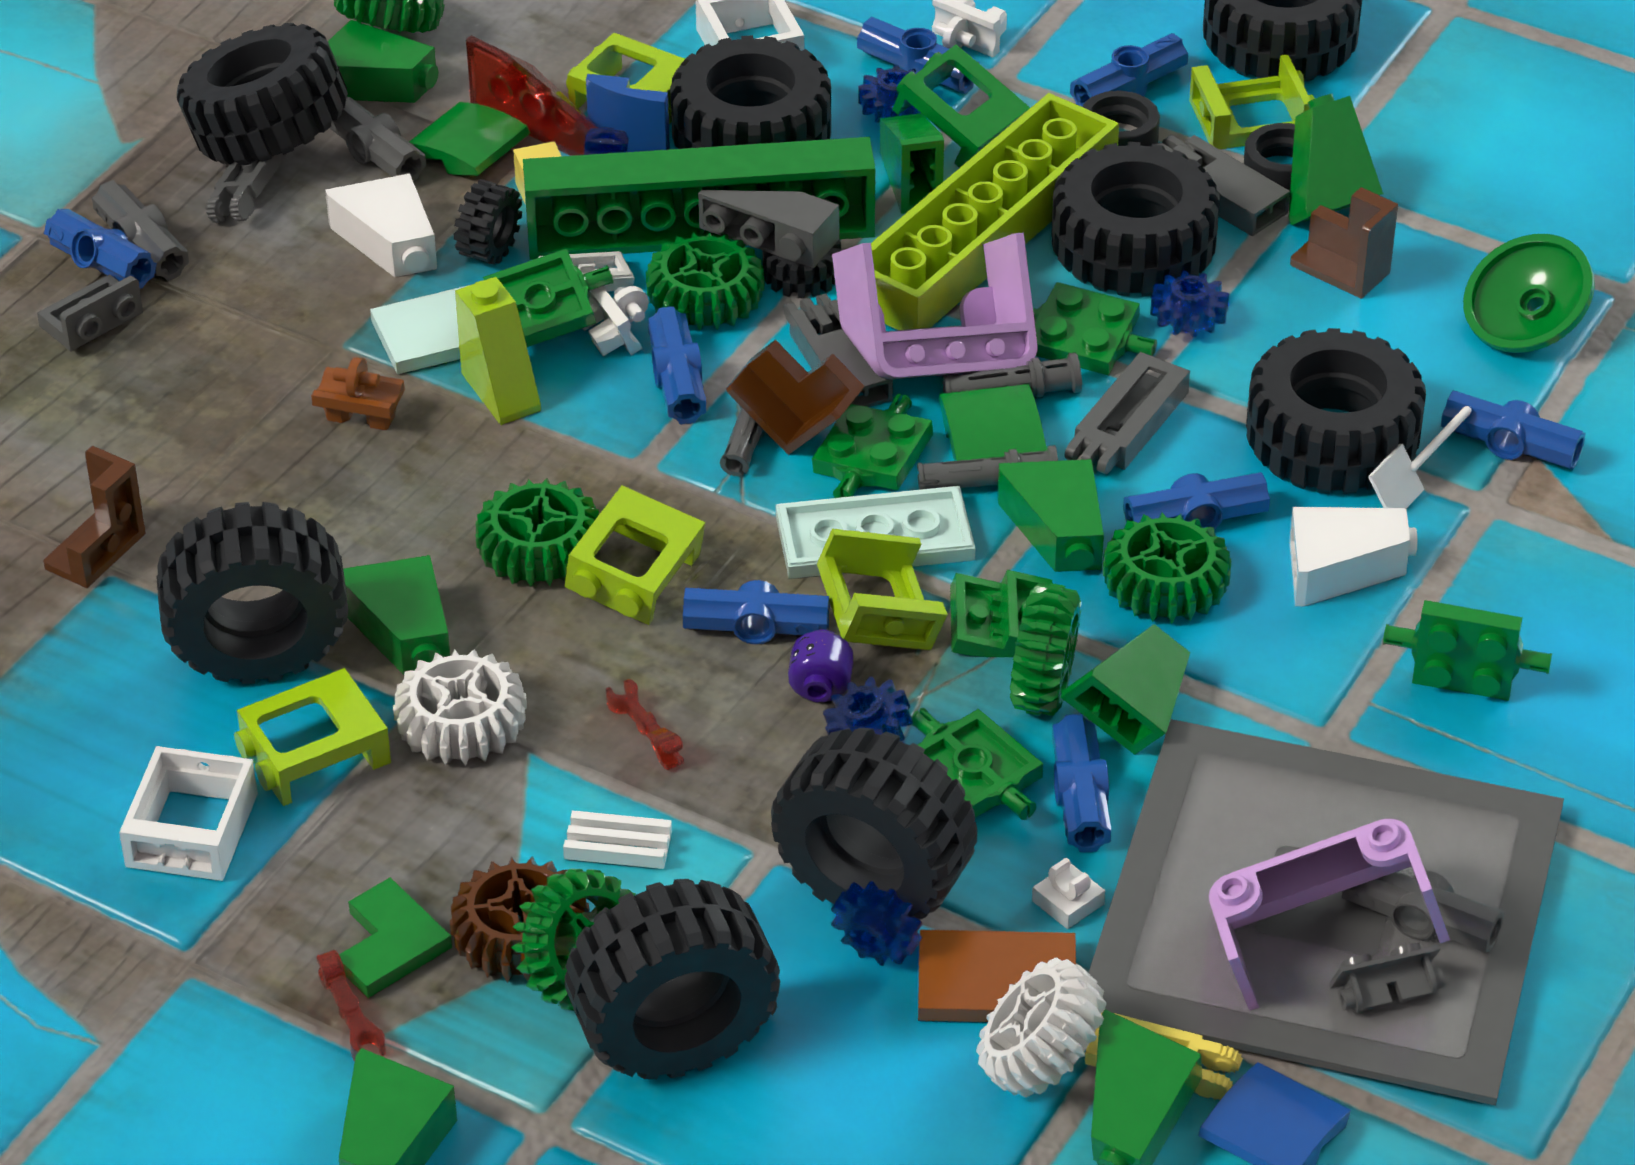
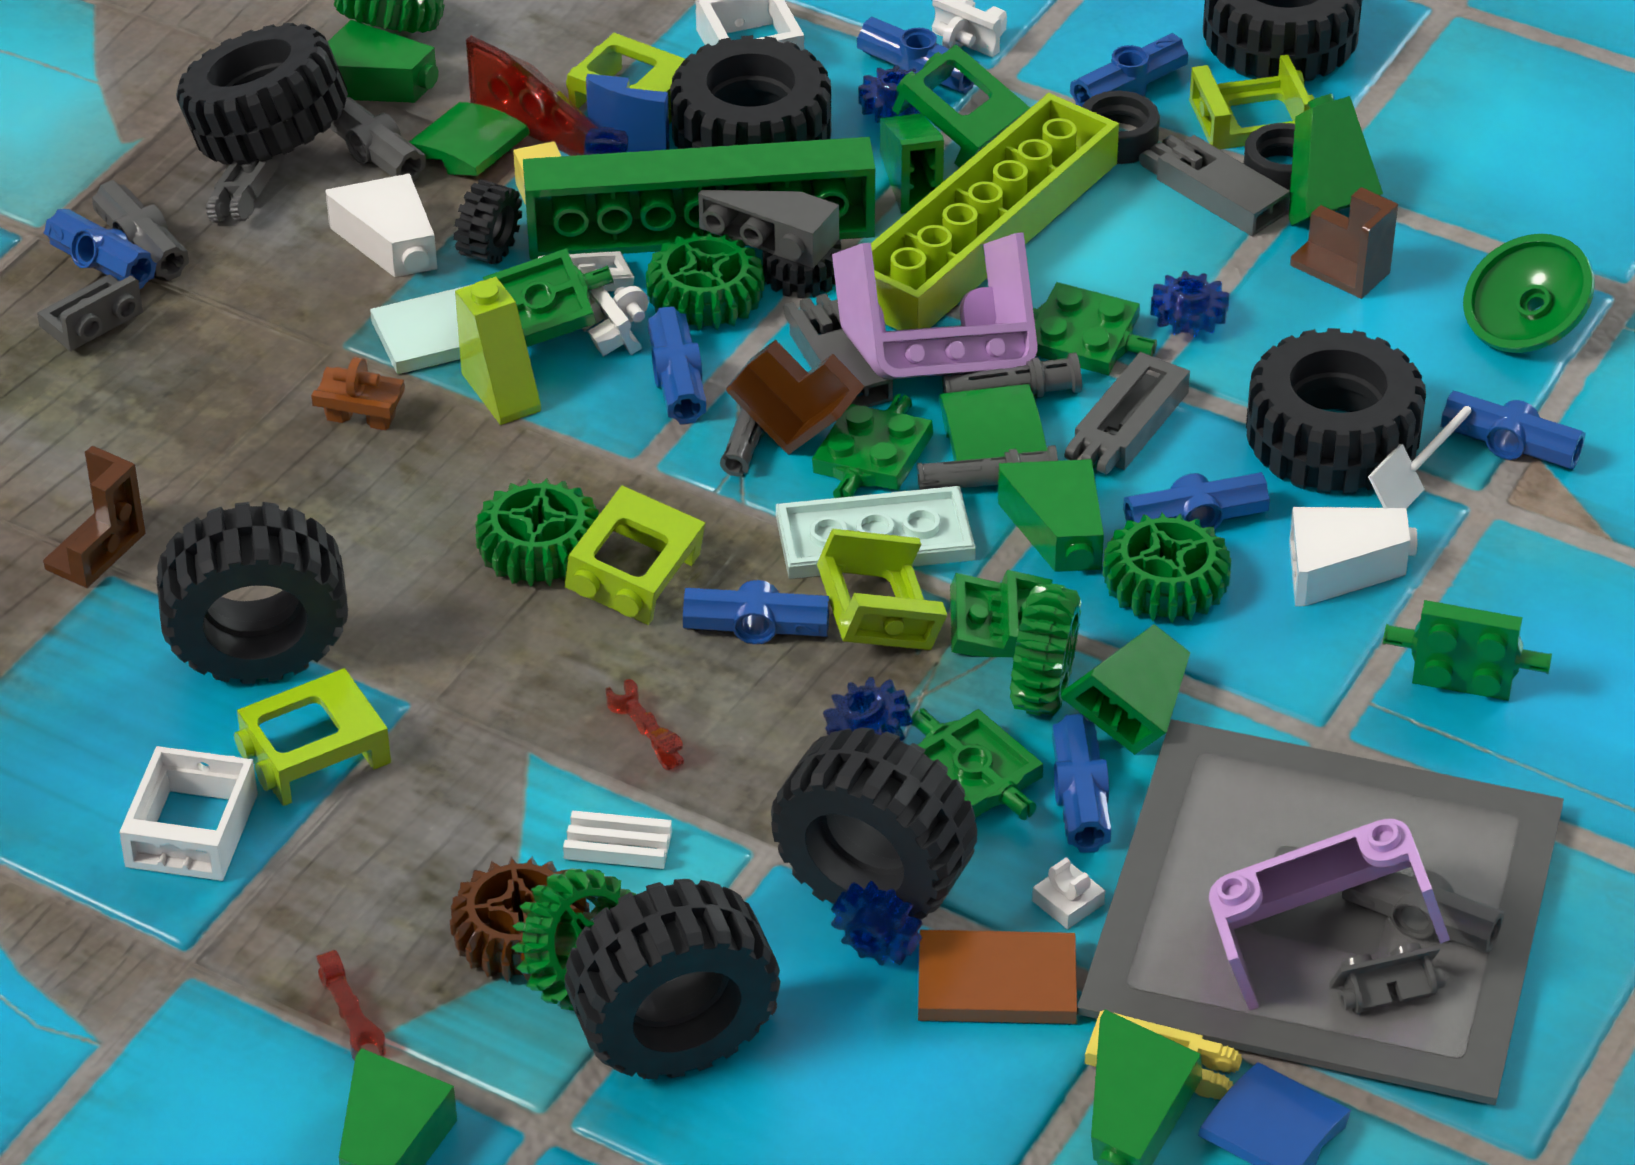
green tile [336,877,452,998] -> none
green slope [343,555,450,675] -> none
white gear [393,649,527,766] -> none
dark purple head [788,630,854,702] -> none
white gear [976,958,1106,1098] -> none
black tyre [1051,142,1220,296] -> none

